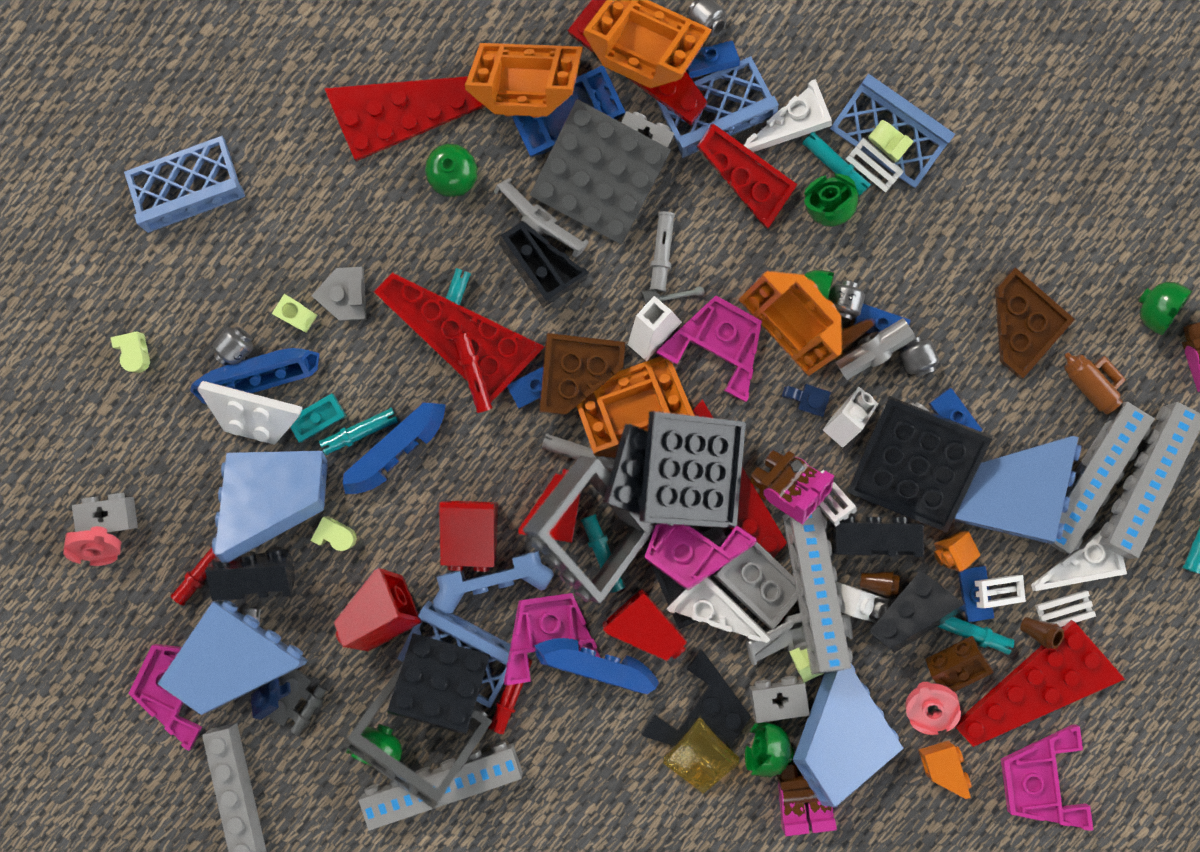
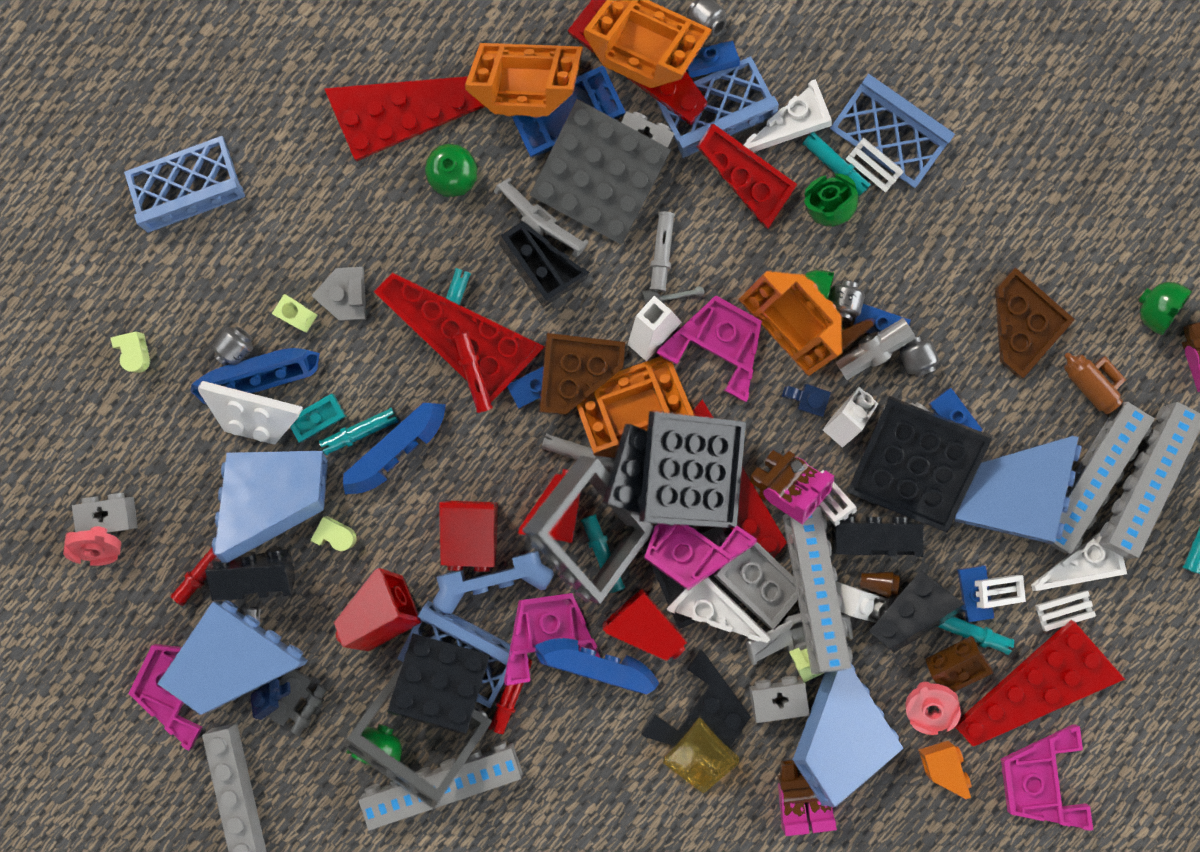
green cylinder [745,722,794,777] -> none
yellowish green leg [868,120,914,163] -> none
orange slope [934,530,981,572] -> none
reddish brown cone [1020,617,1064,649] -> none

